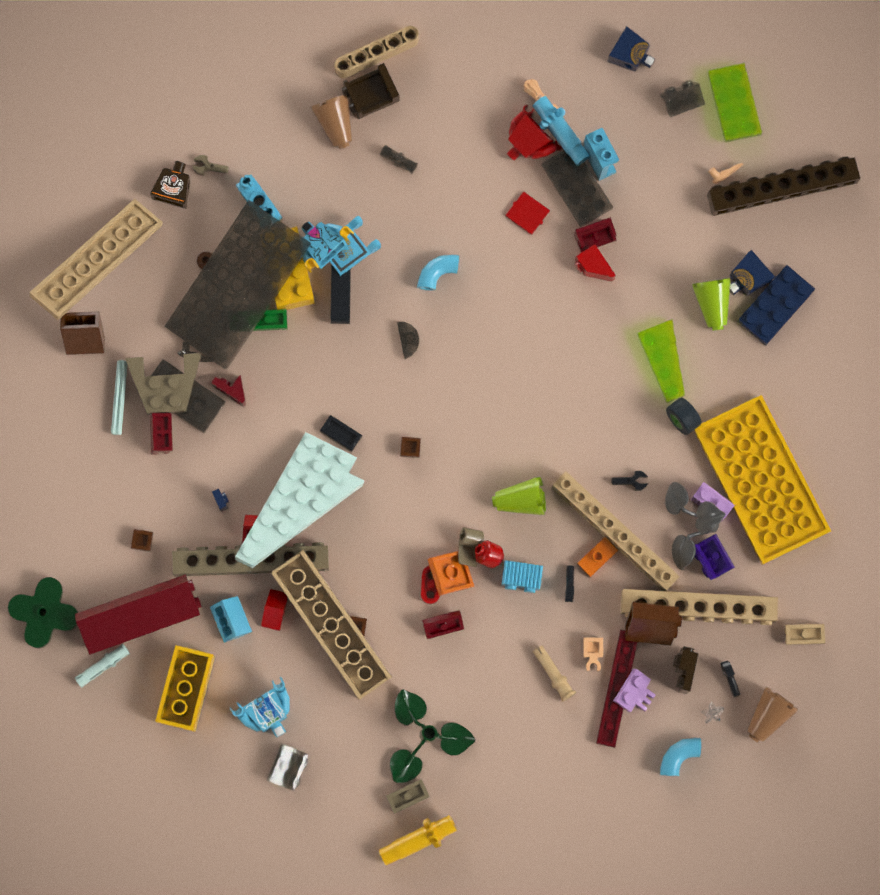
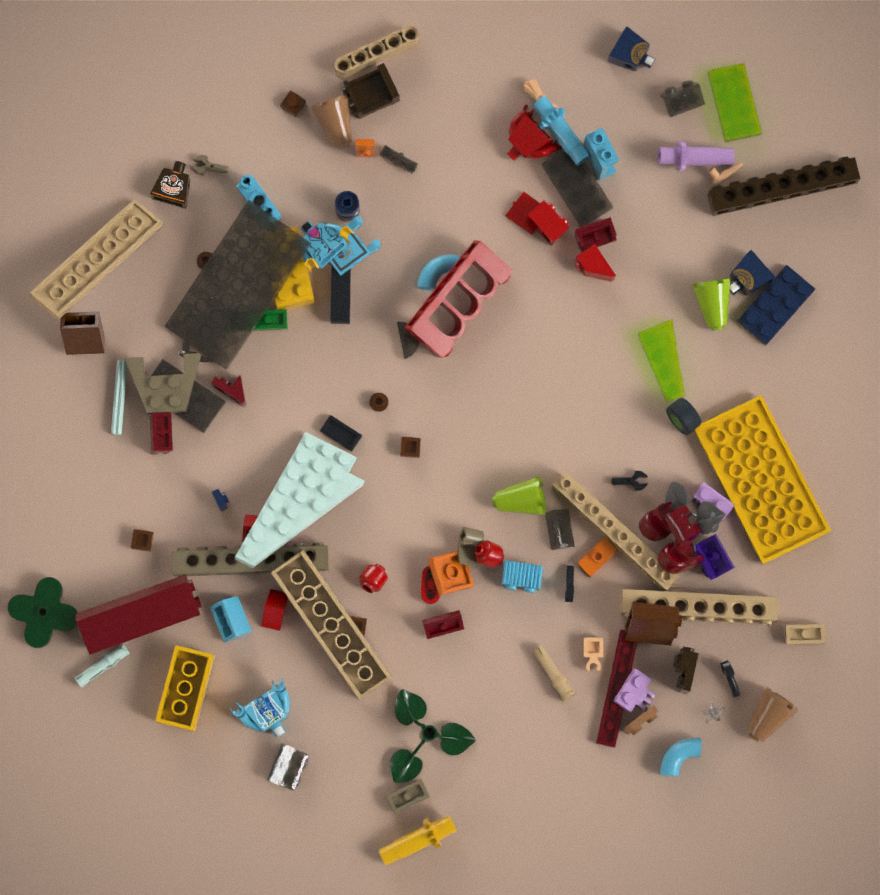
none -> reddish brown plate [280,90,306,117]
none -> dark blue wheel [335,191,360,221]
none -> orange plate [355,139,375,157]
none -> red head [359,564,388,593]
none -> reddish brown plate [369,393,389,412]
none -> fence [404,240,513,358]
none -> red brick [525,200,570,246]
none -> clear smoke slope [545,509,575,550]
none -> medium nougat plate [623,705,658,736]
none -> dark red piece [639,501,704,574]
none -> lavender gear [657,141,735,171]

